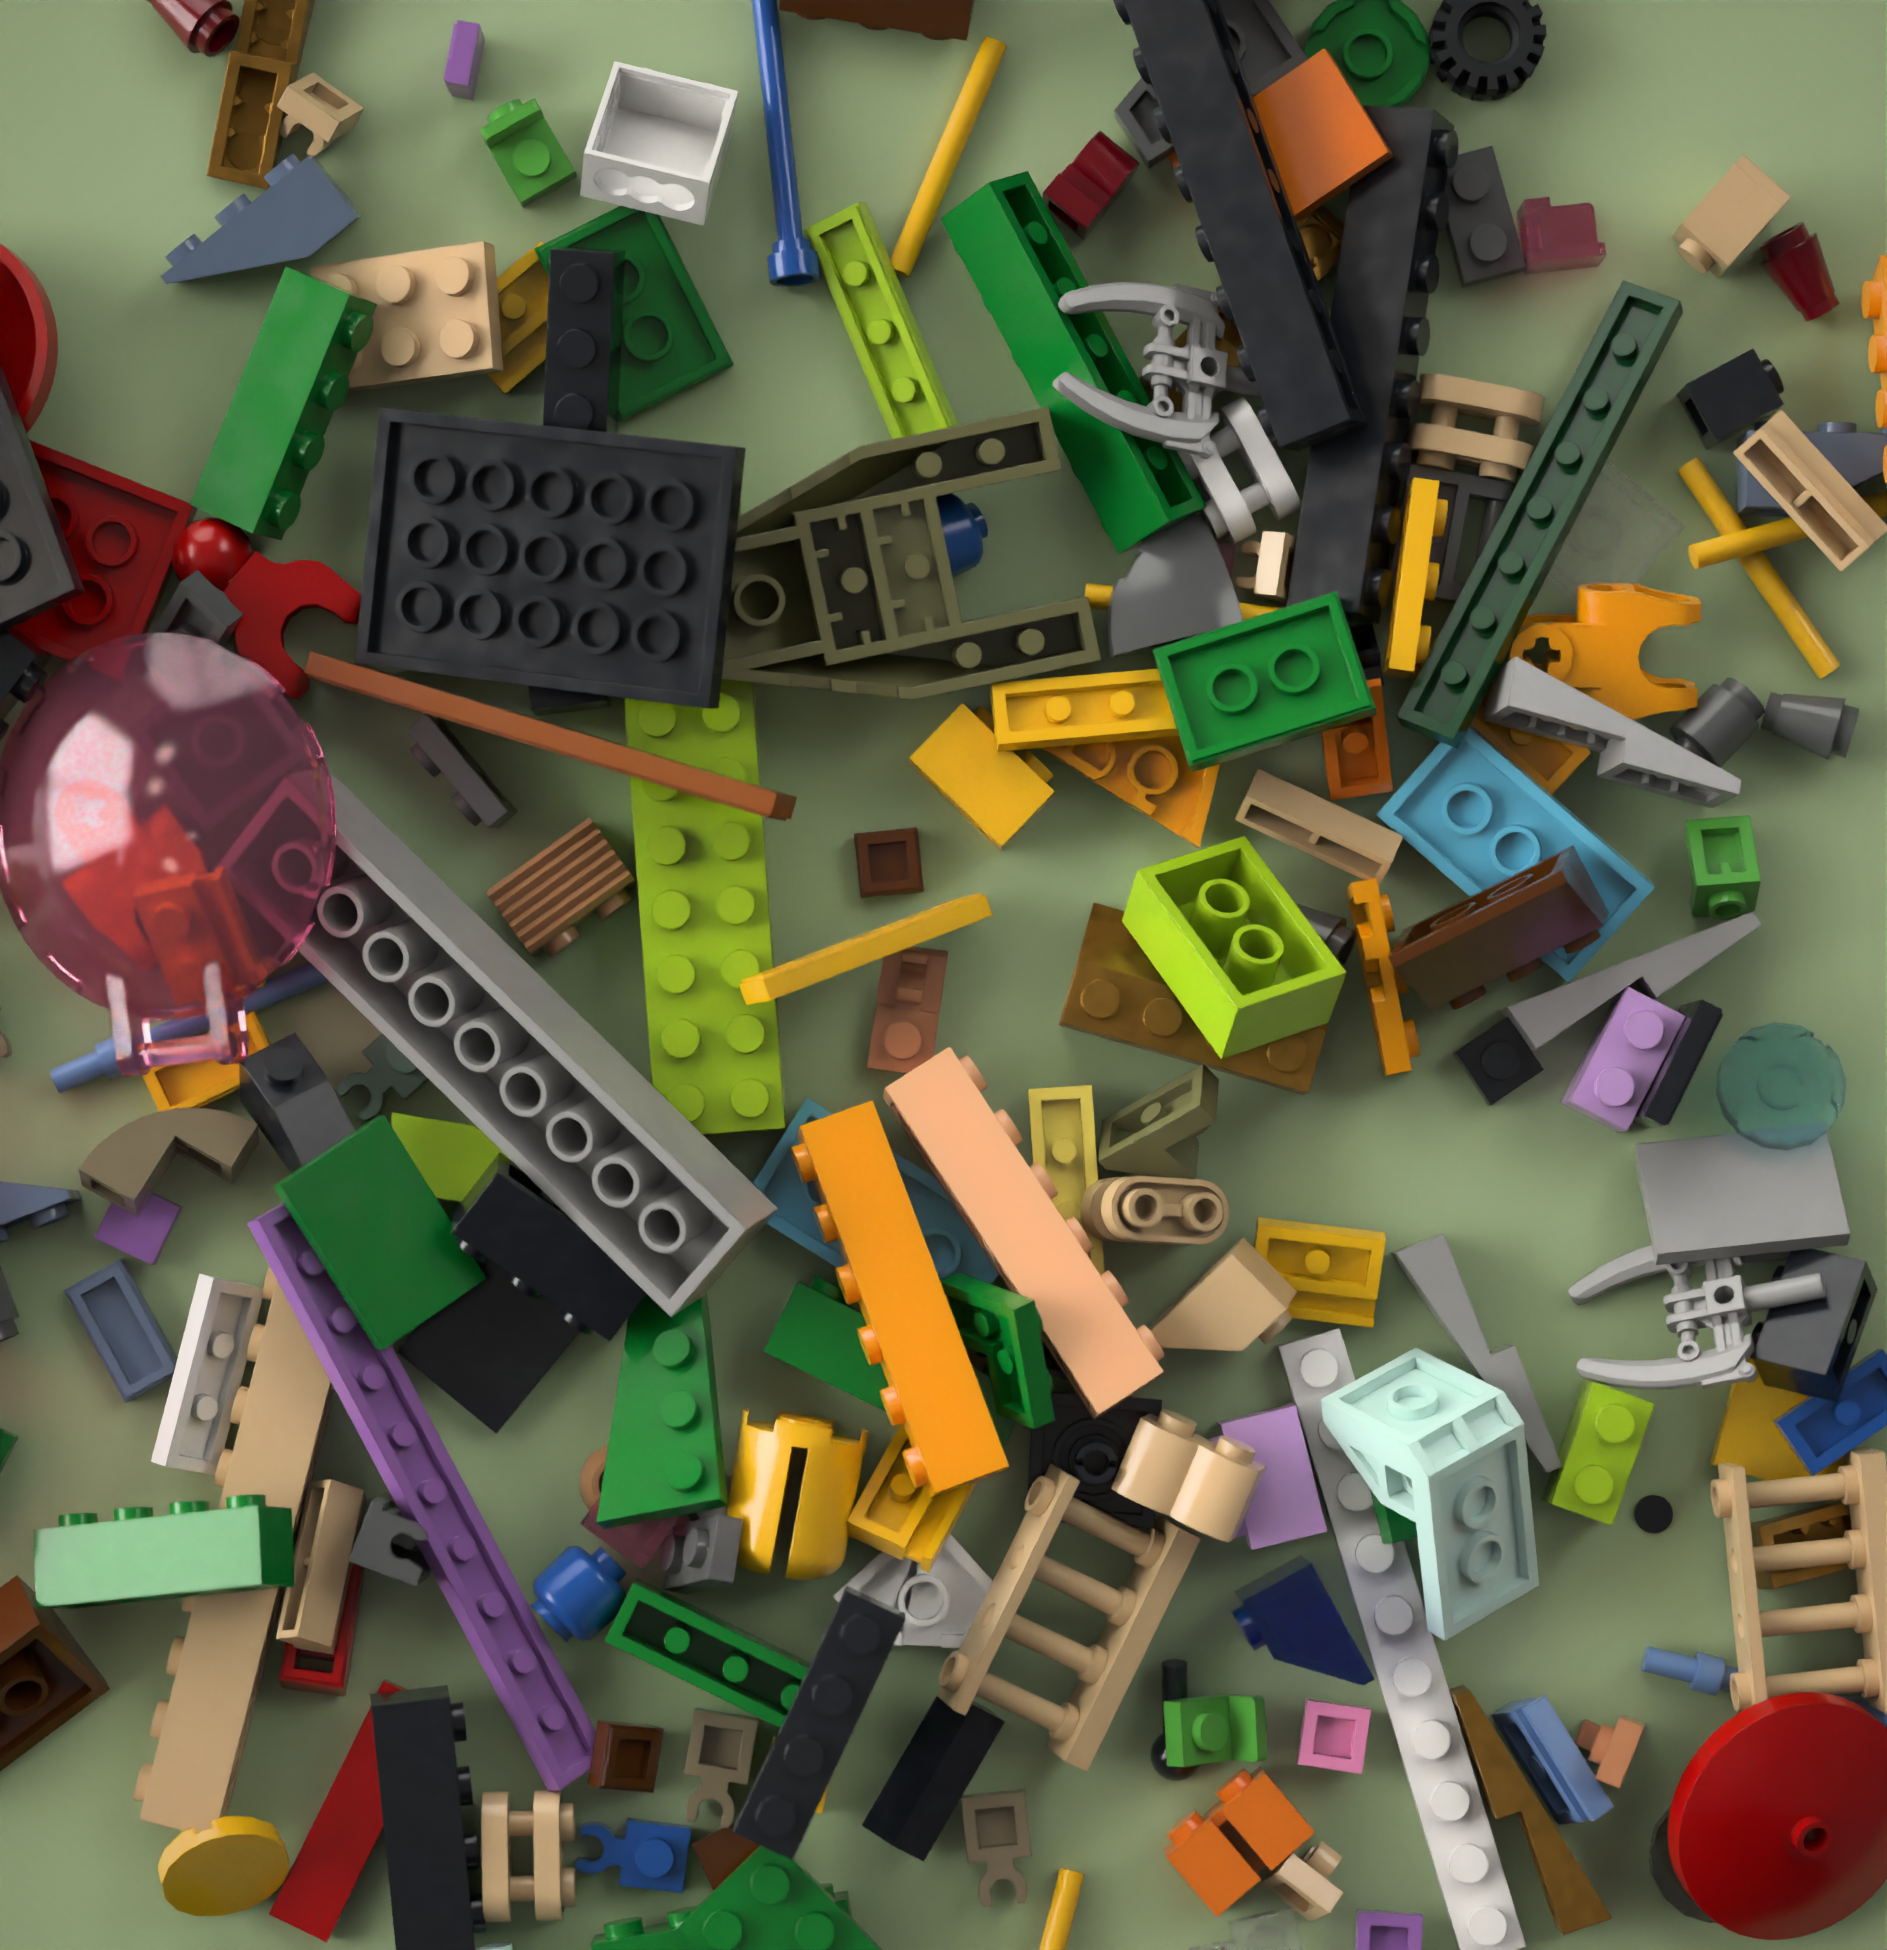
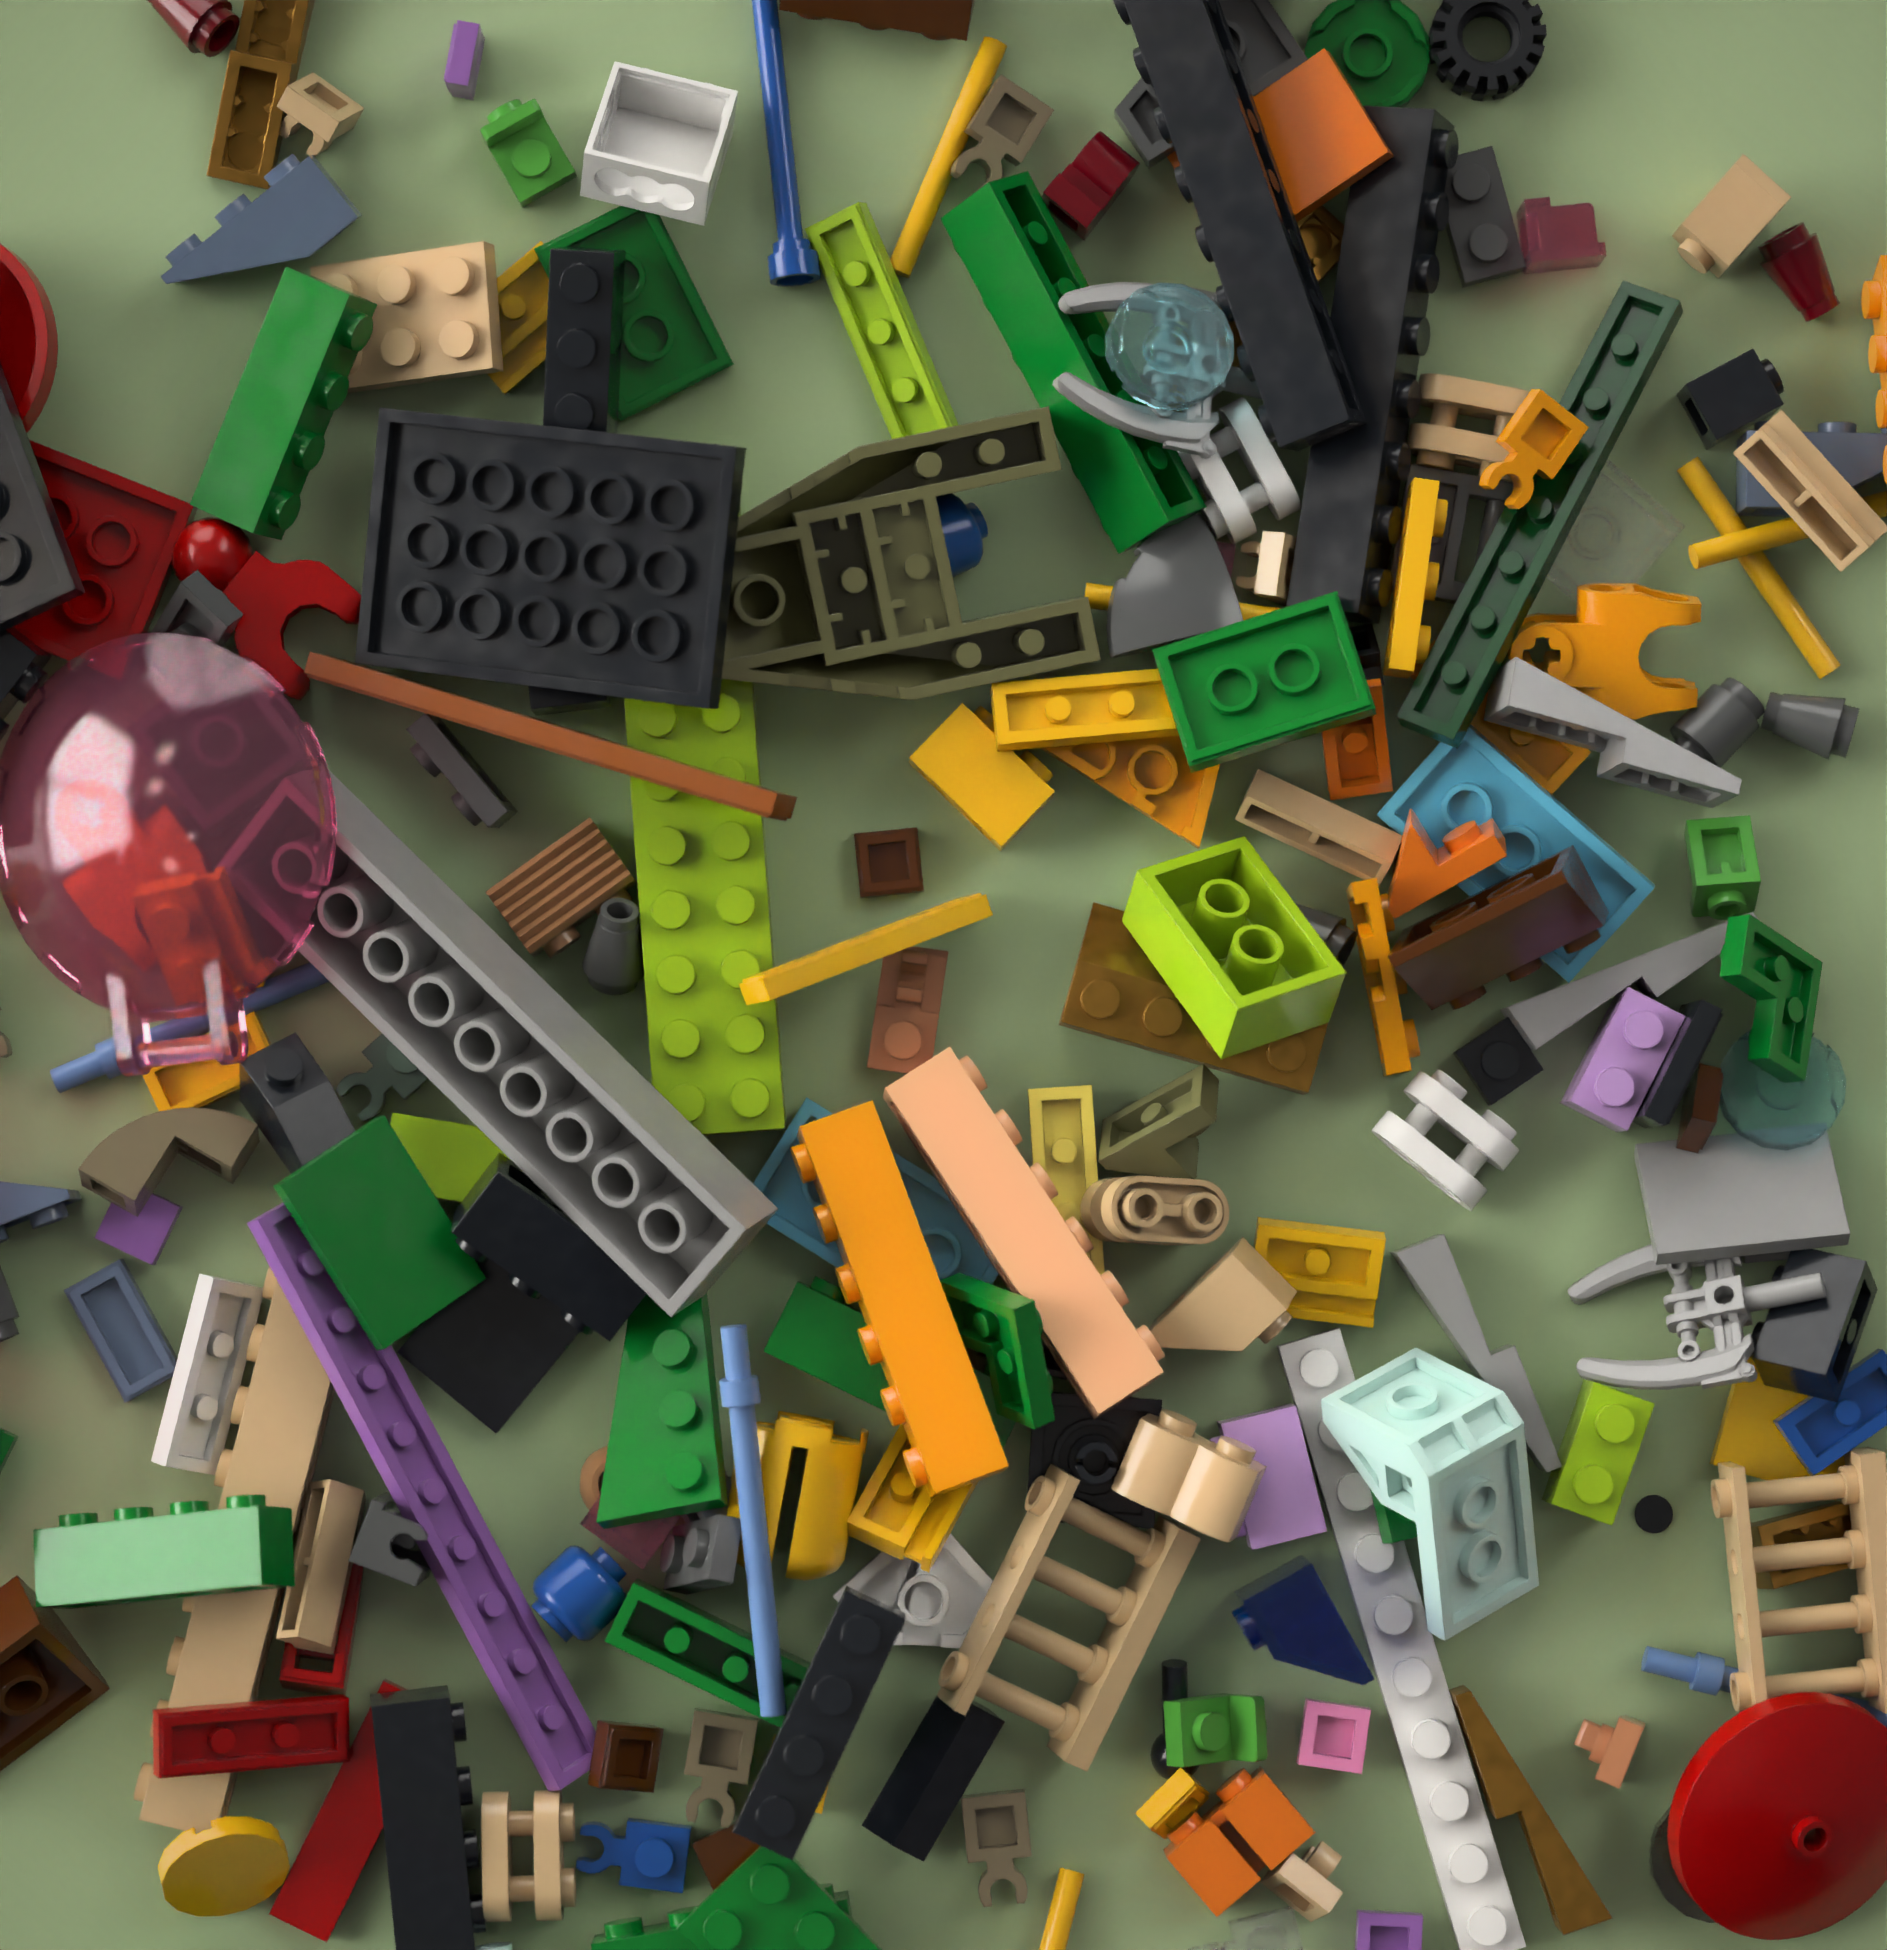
medium blue plate [1491,1695,1614,1825] -> none
none -> red tile [153,1694,350,1779]
none -> dark grey cone [582,898,644,995]
none -> medium blue bar [719,1324,787,1717]
none -> dark tan plate [951,75,1054,188]
none -> clear light blue tile [1106,282,1234,411]
none -> yellow tile [1135,1767,1210,1839]
none -> white brick [1371,1069,1519,1211]
none -> orange slope [1388,808,1507,919]
none -> light orange plate [1479,389,1589,509]
none -> reddish brown tile [1676,1063,1724,1153]
none -> green plate [1719,914,1823,1083]

